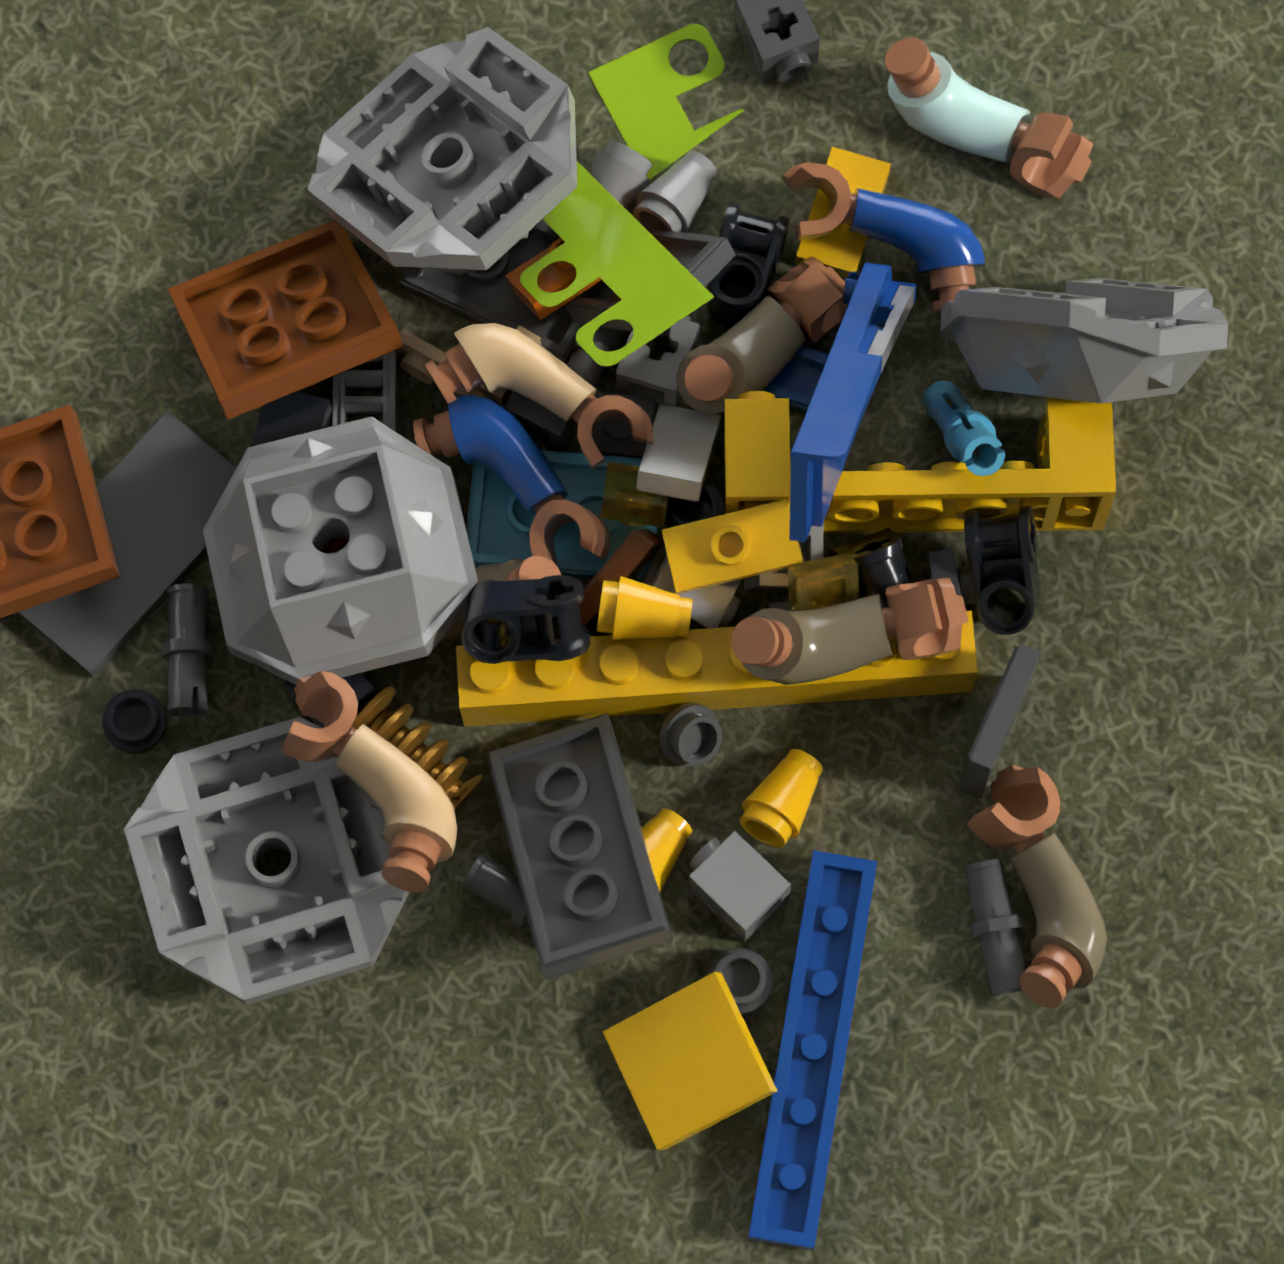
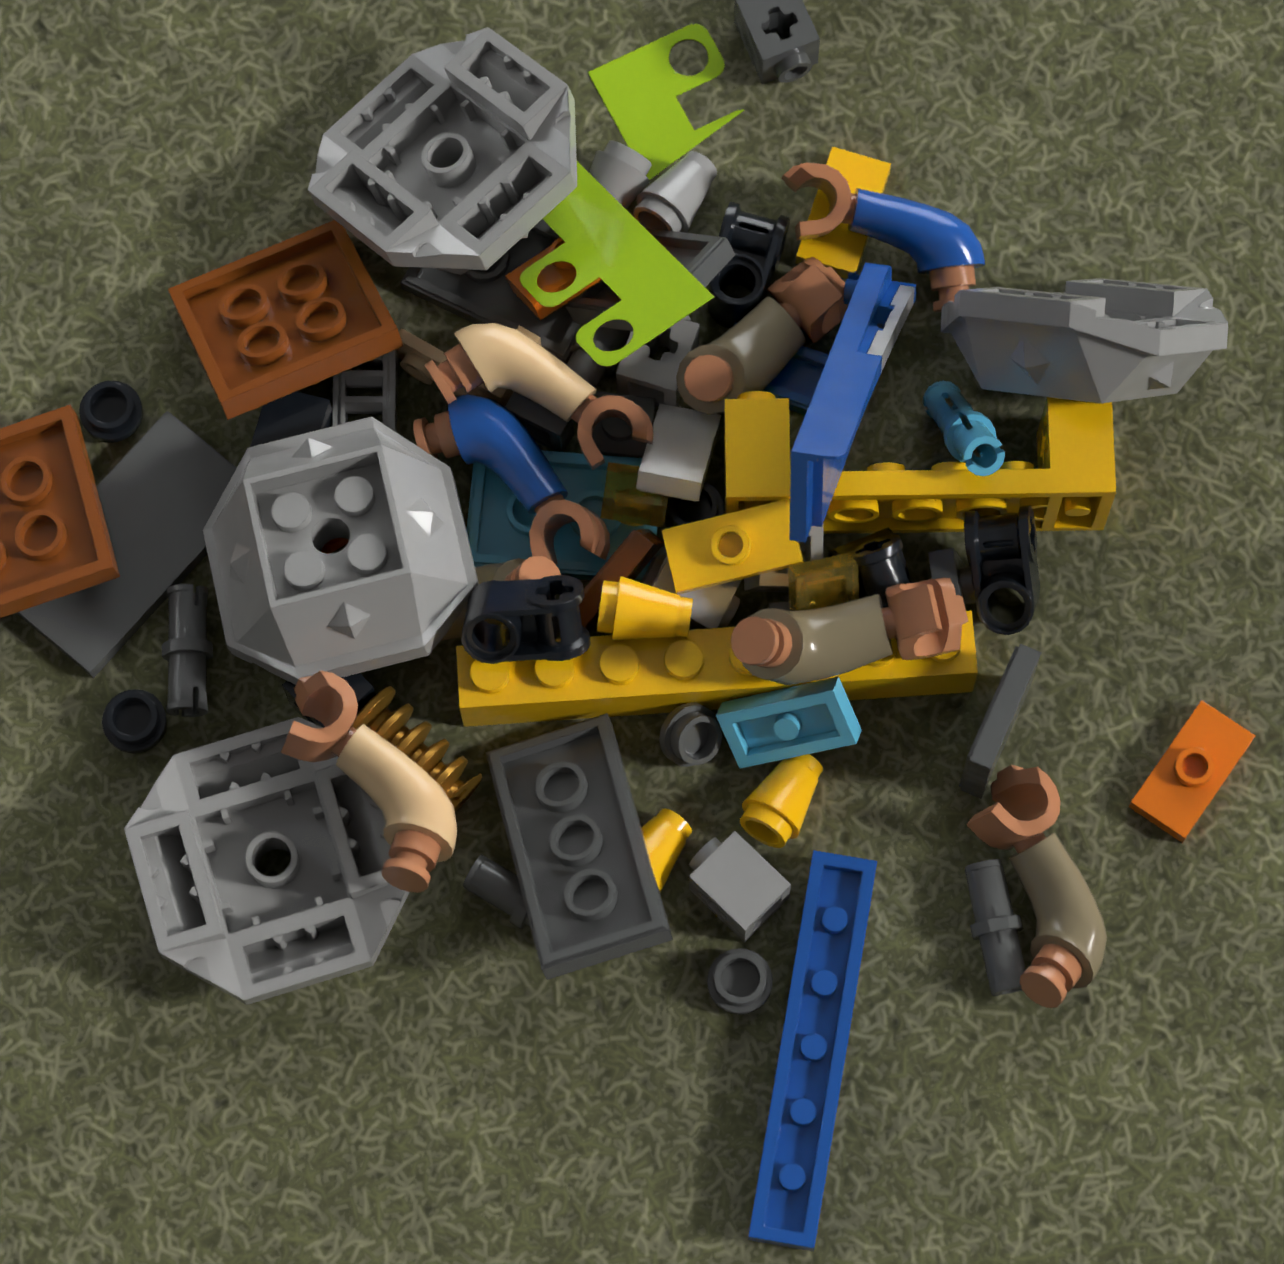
yellow tile [603,972,777,1150] -> none
piece [885,38,1093,199] -> none
none -> black plate [79,381,143,443]
none -> medium azure plate [716,676,862,769]
none -> orange plate [1129,700,1256,843]

